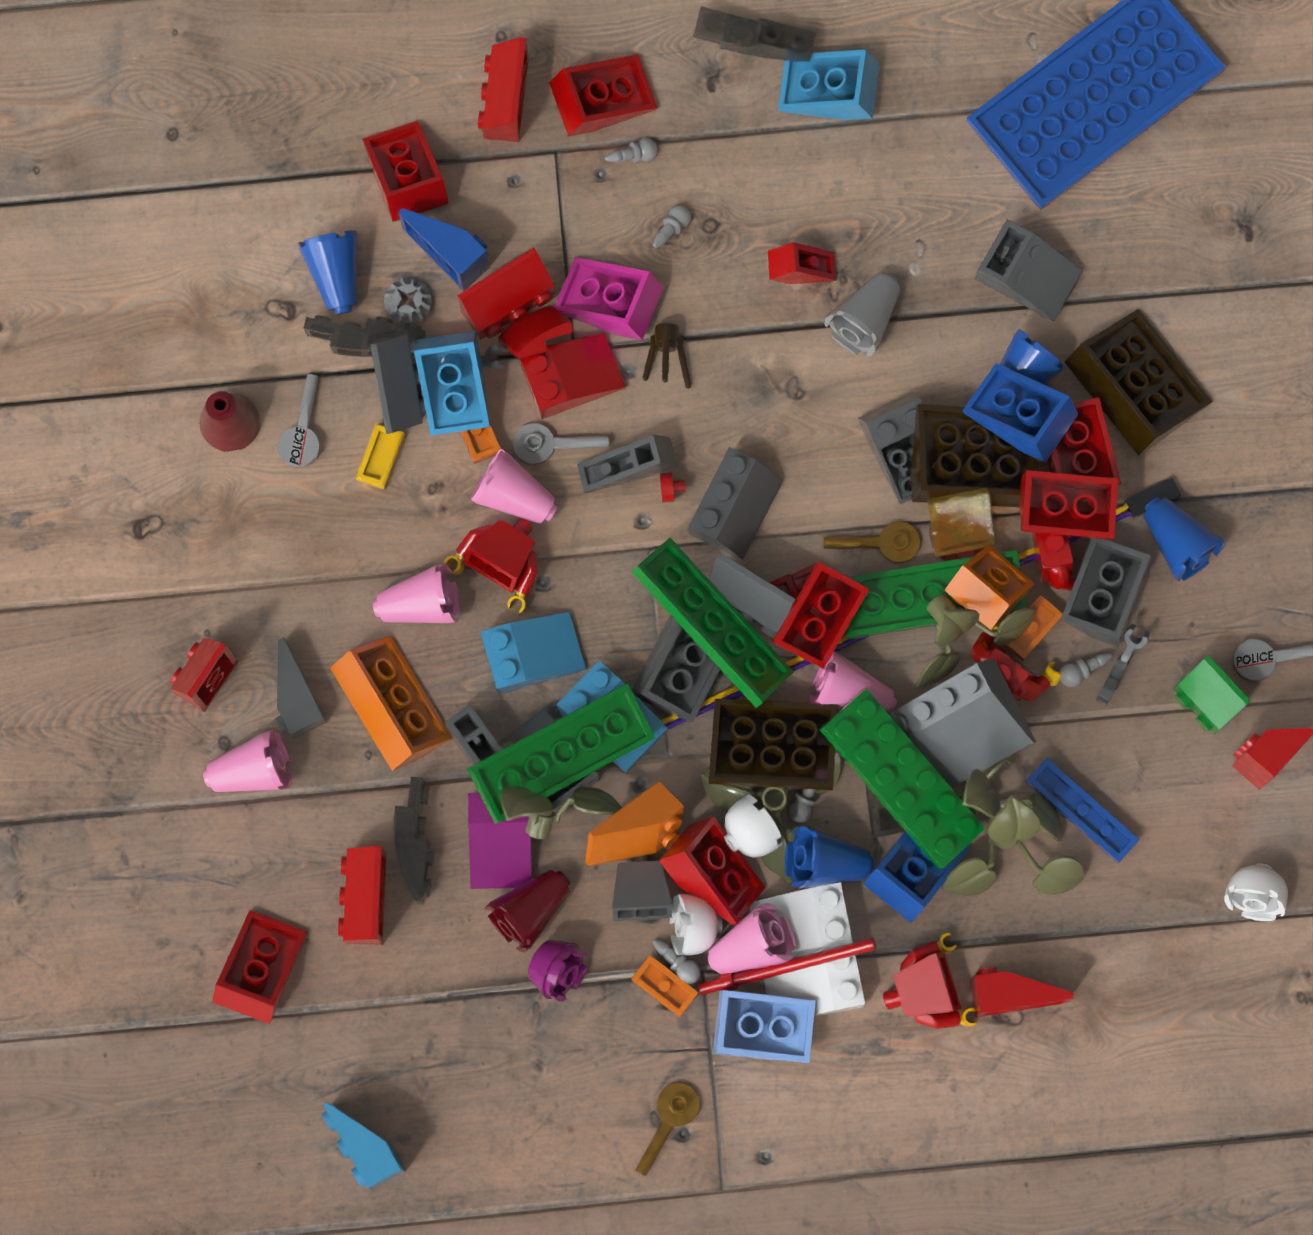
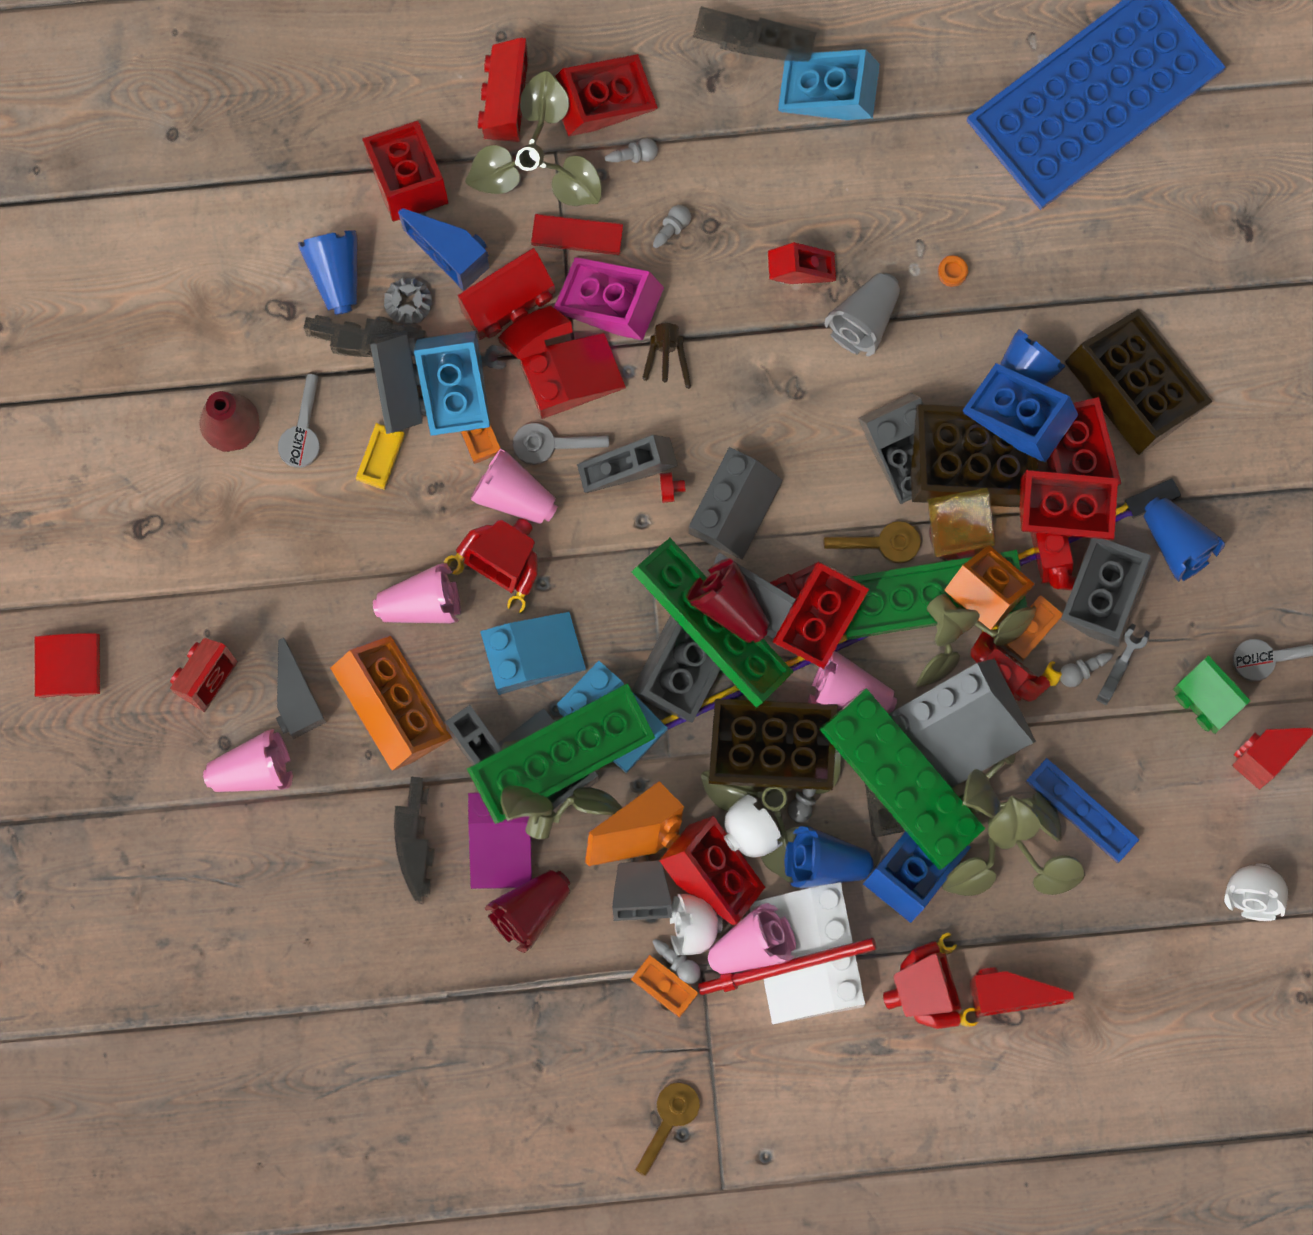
red slope [212,910,307,1024] -> none
dark azure slope [322,1102,405,1190] -> none
red slope [338,846,387,945] -> none
magenta cone [528,940,587,1002] -> none
light blue slope [713,990,816,1063] -> none
dark grey slope [975,219,1083,322] -> none
none -> red slope [35,633,100,698]
none -> olive plant [465,71,602,206]
none -> red tile [531,214,623,256]
none -> dark red cone [687,558,769,643]
none -> orange tile [938,255,968,287]

